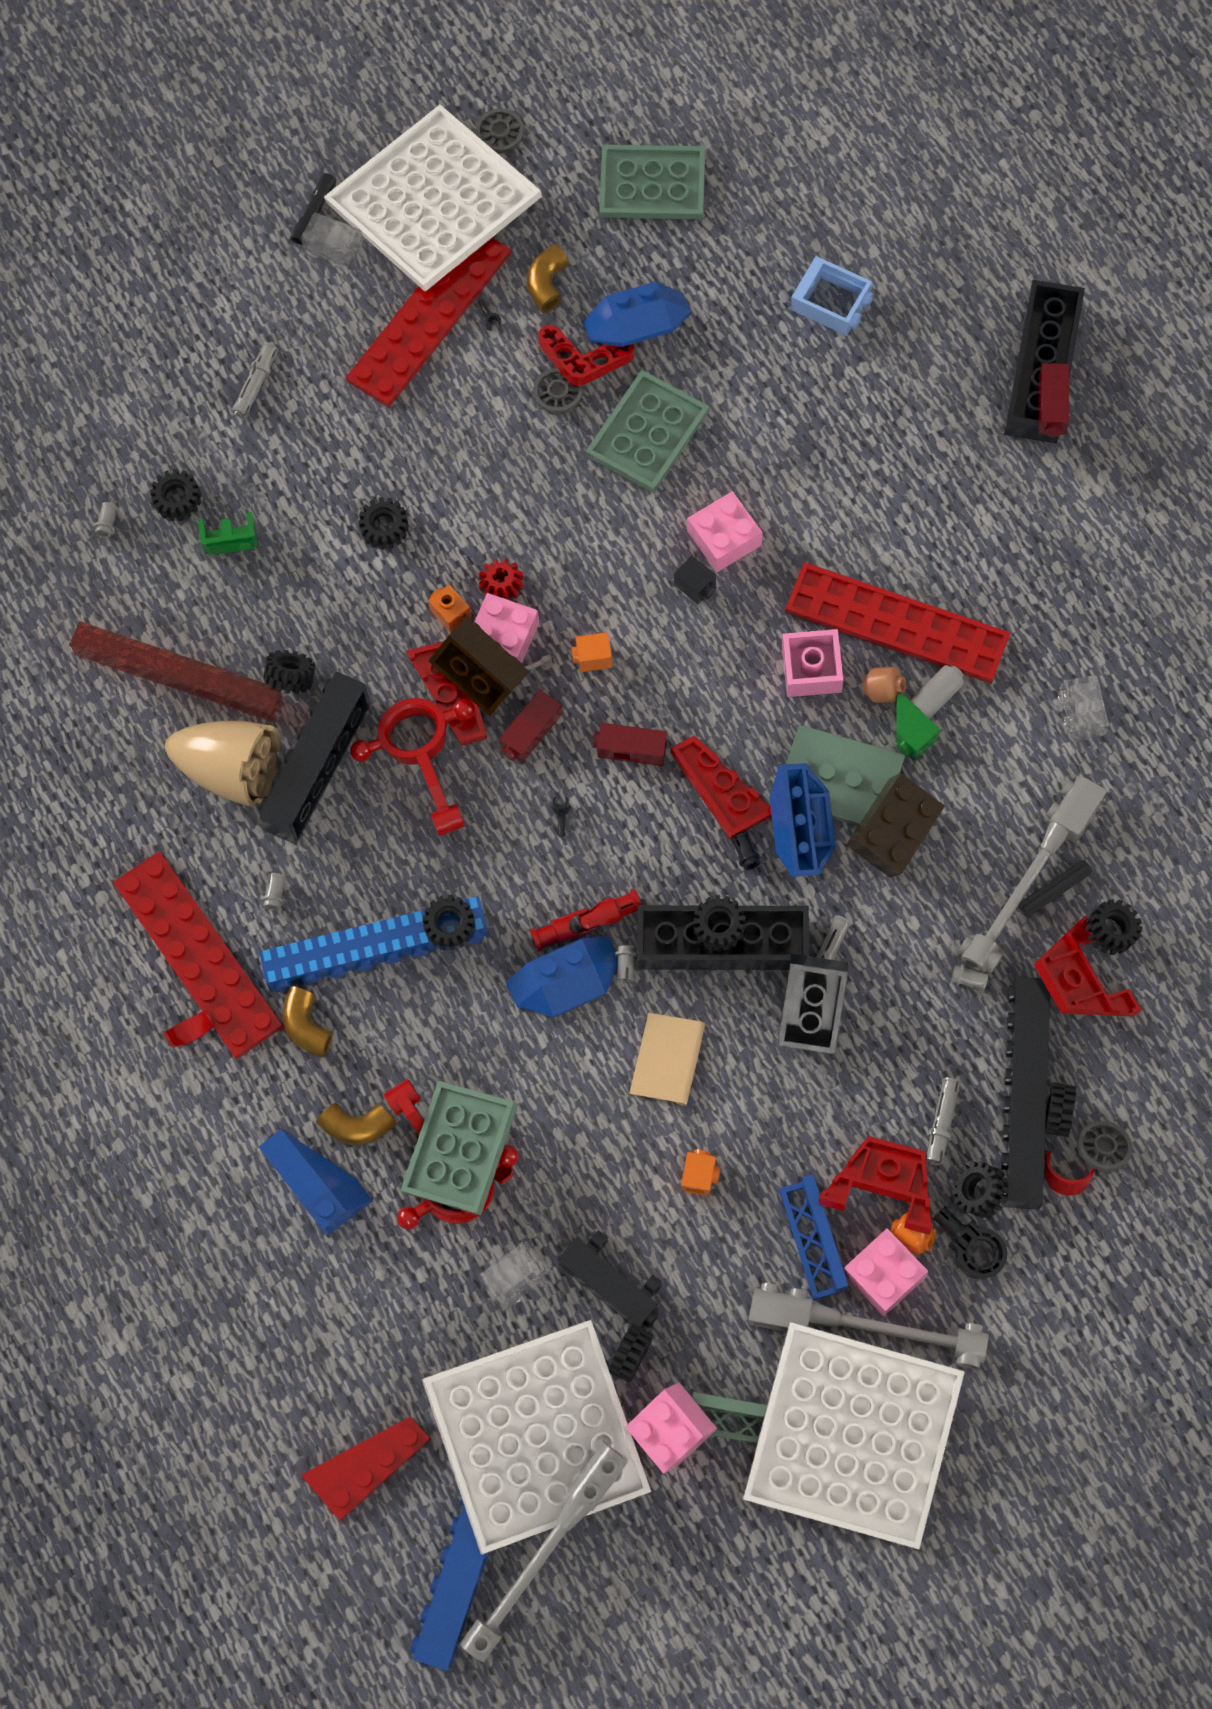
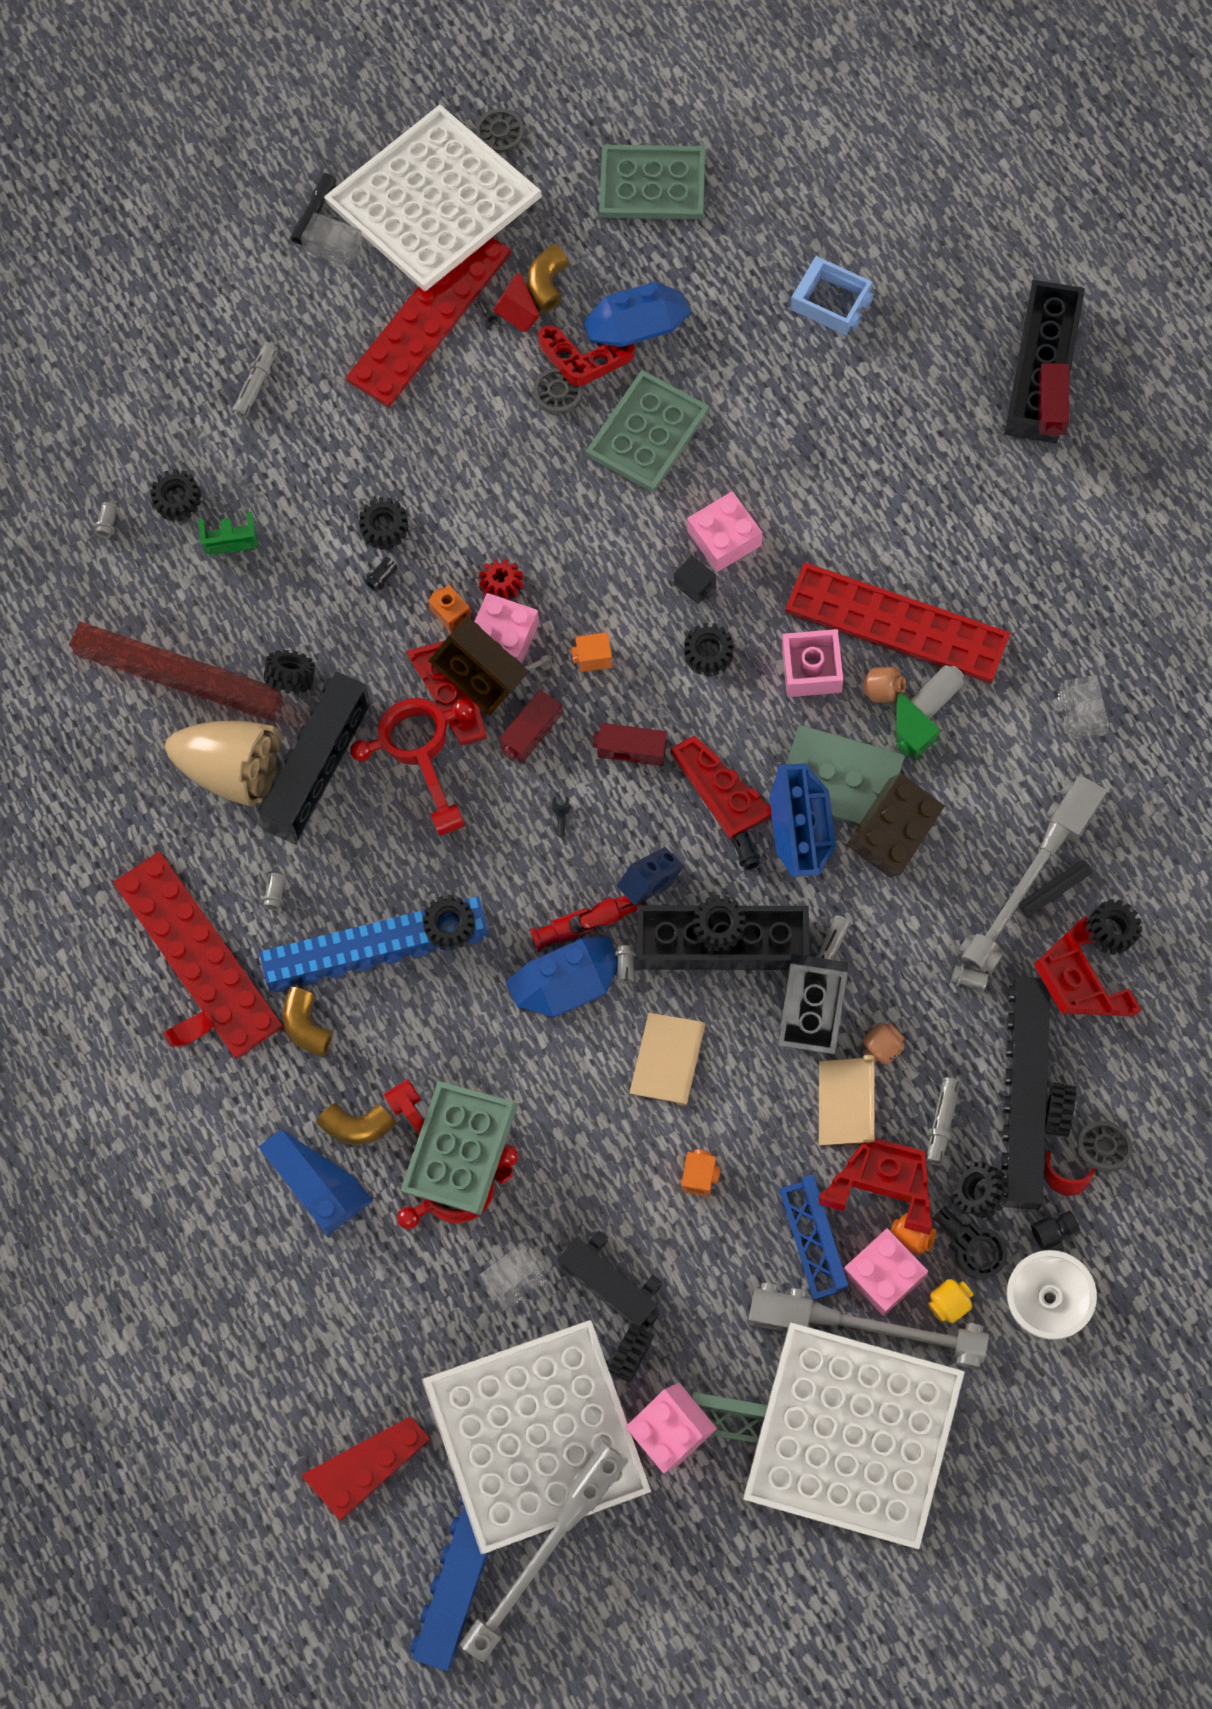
none -> black pin [365,557,398,592]
none -> red slope [493,273,540,332]
none -> dark blue brick [617,847,684,906]
none -> black tyre [684,623,734,676]
none -> tan piece [819,1055,875,1146]
none -> nougat head [863,1022,905,1065]
none -> yellow head [928,1279,973,1323]
none -> white dish [1007,1250,1097,1340]
none -> black piece [1031,1210,1080,1253]

